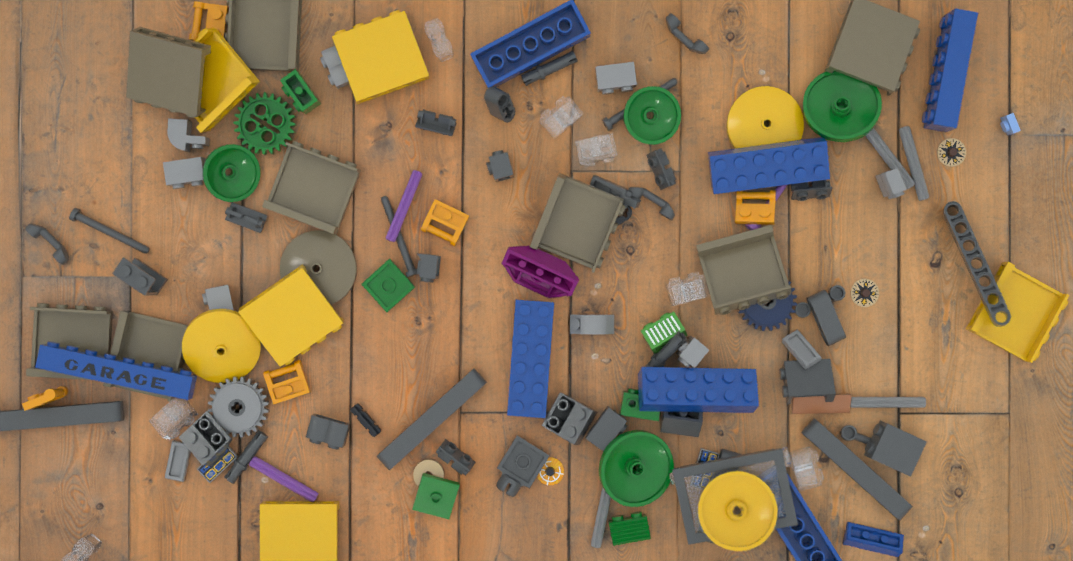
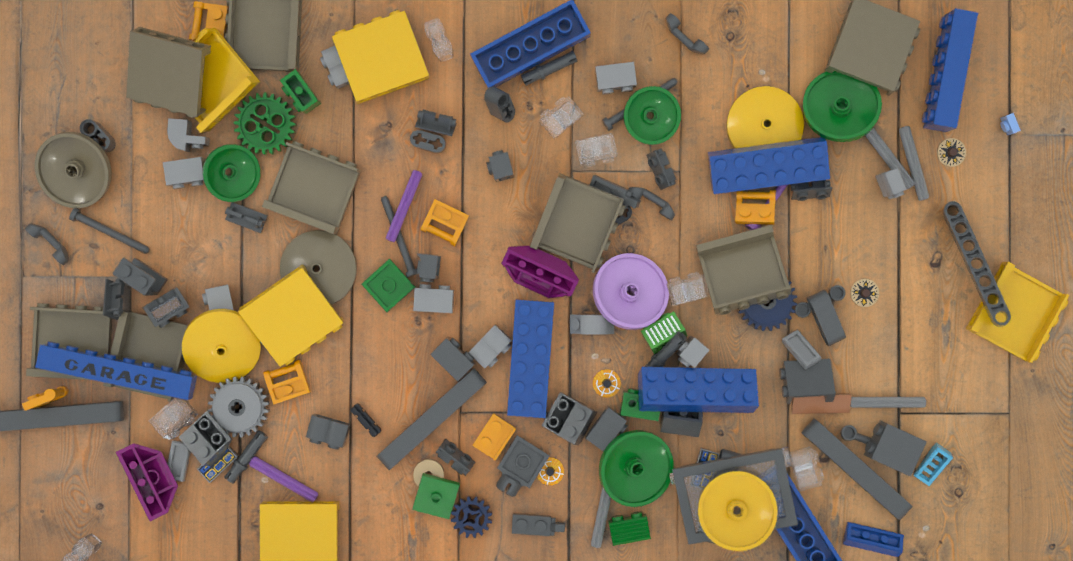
none -> dark tan dish [35,132,112,208]
none -> dark grey beam [80,119,116,152]
none -> dark grey hinge [103,278,125,320]
none -> magenta wedge [116,443,178,521]
none -> dark grey window [142,287,189,328]
none -> dark grey beam [410,130,446,153]
none -> light grey brick [413,284,454,313]
none -> dark grey brick [430,337,475,381]
none -> dark blue gear [451,495,493,538]
none -> light grey brick [468,324,512,368]
none -> light orange plate [472,413,517,461]
none -> dark grey hinge [511,513,565,536]
none -> lavender dish [593,253,669,330]
none -> light orange piece [593,369,621,398]
none -> medium azure slope [913,442,953,486]

